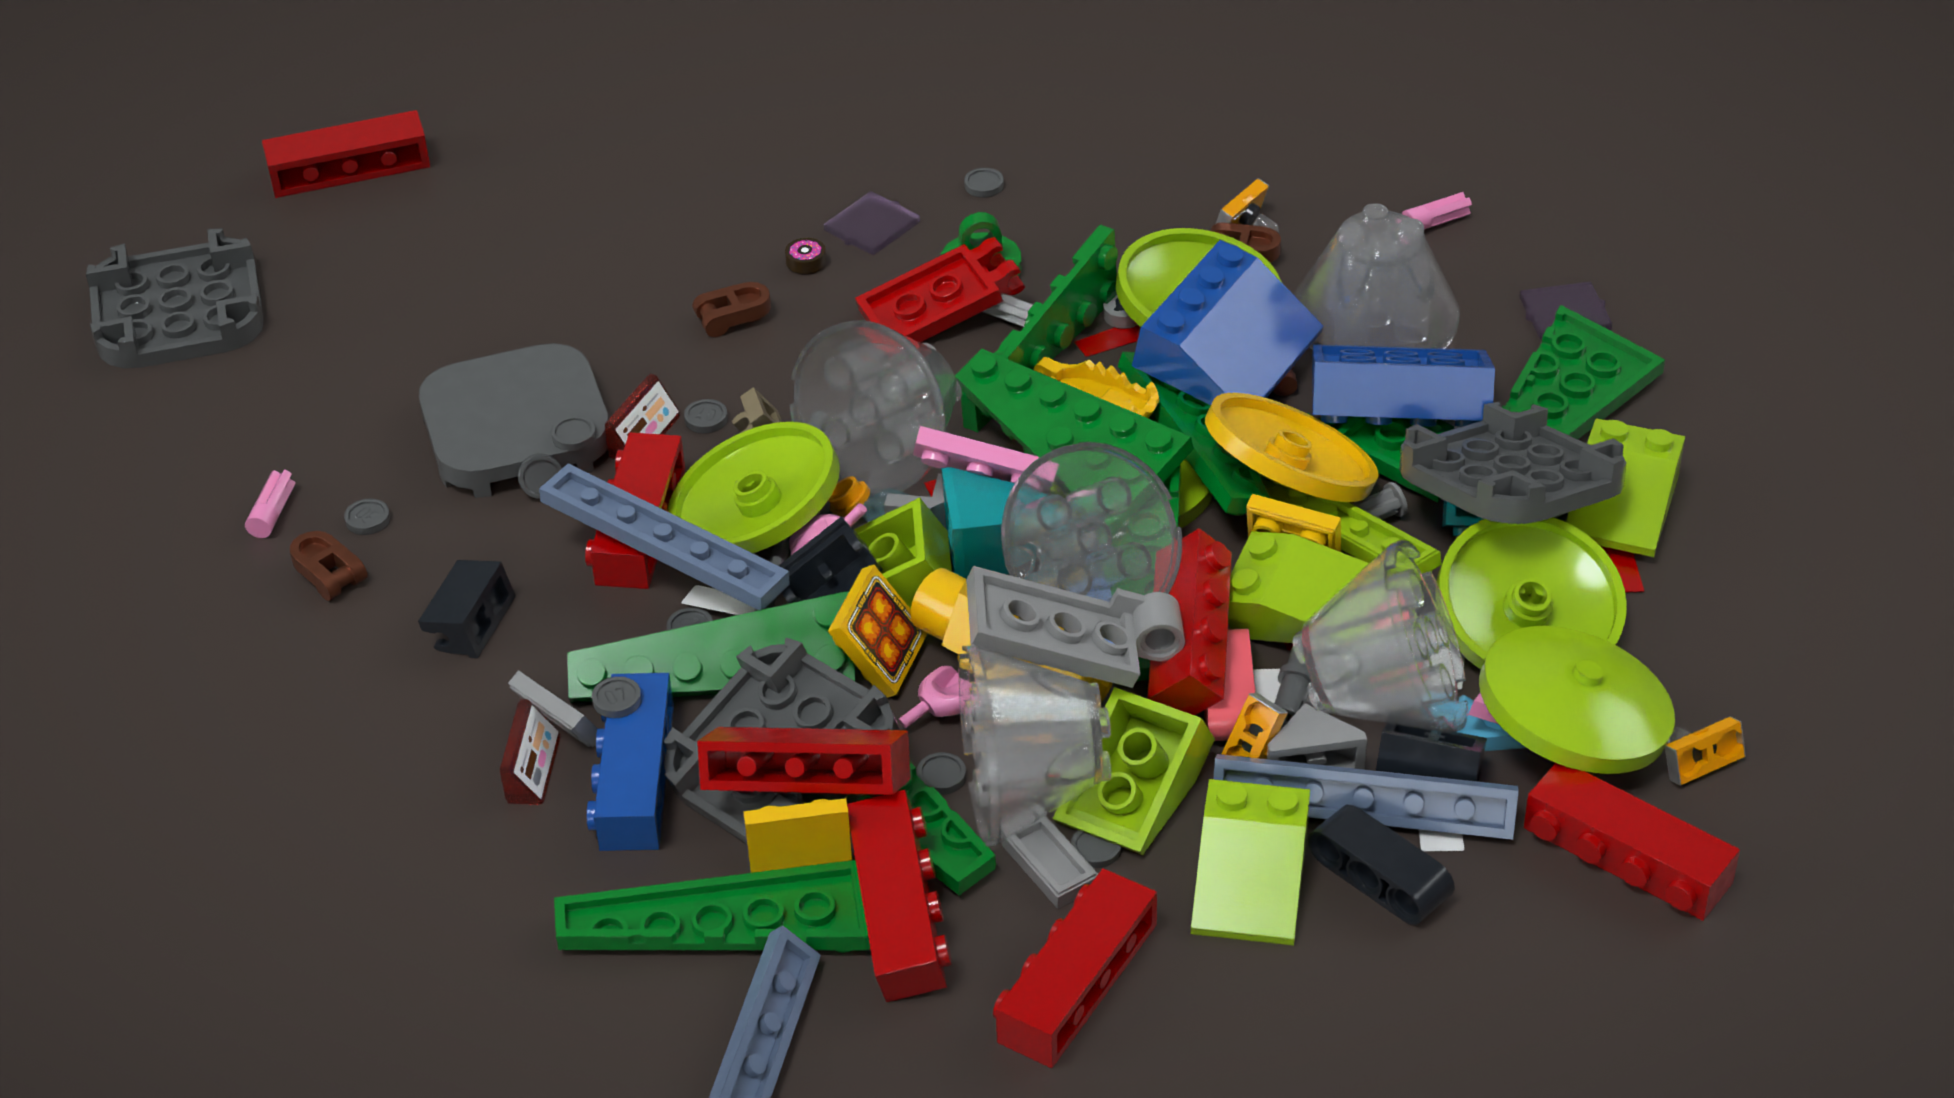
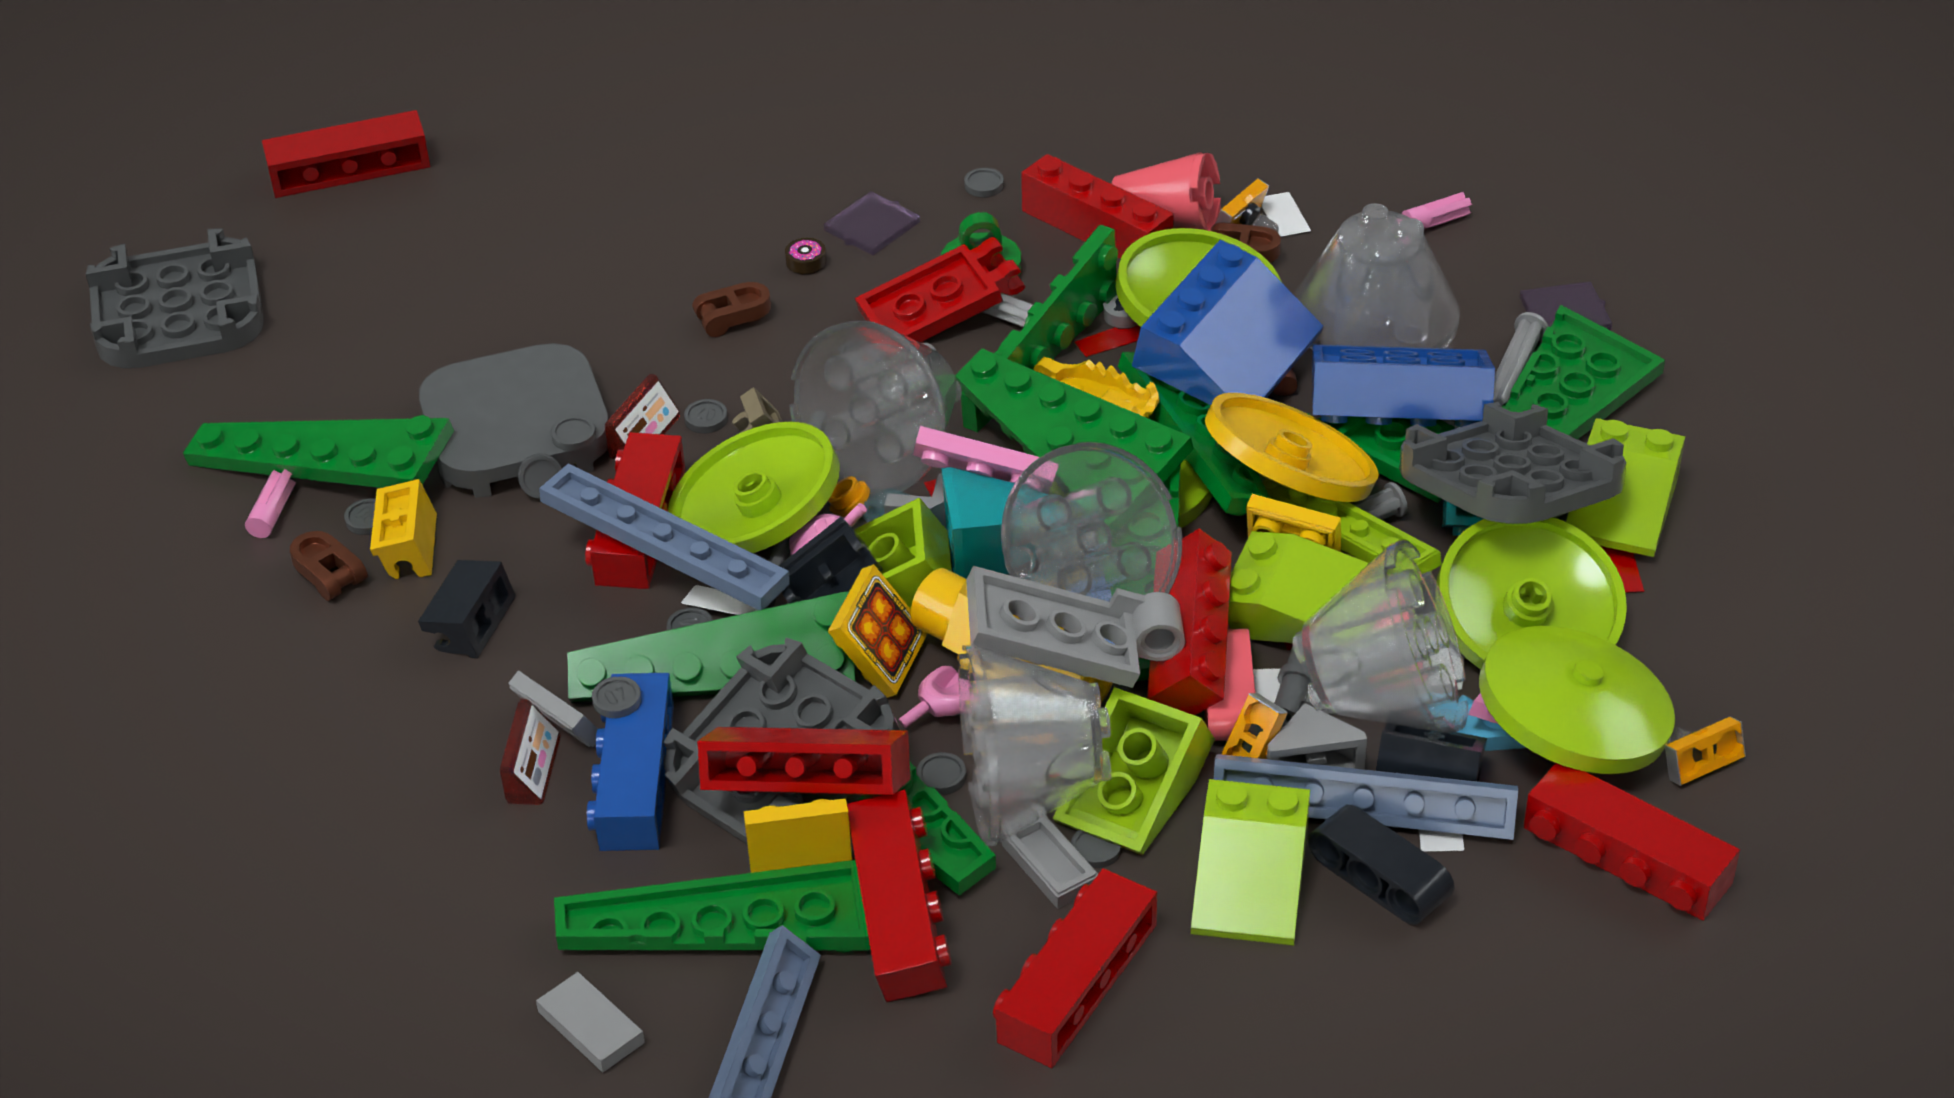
none -> green wing [183,415,454,488]
none -> yellow hinge [370,479,437,579]
none -> light grey tile [536,972,645,1073]
none -> red brick [1021,154,1174,259]
none -> coral cone [1111,152,1221,231]
none -> white sticker [1262,192,1311,237]
none -> light grey axle [1493,312,1548,407]

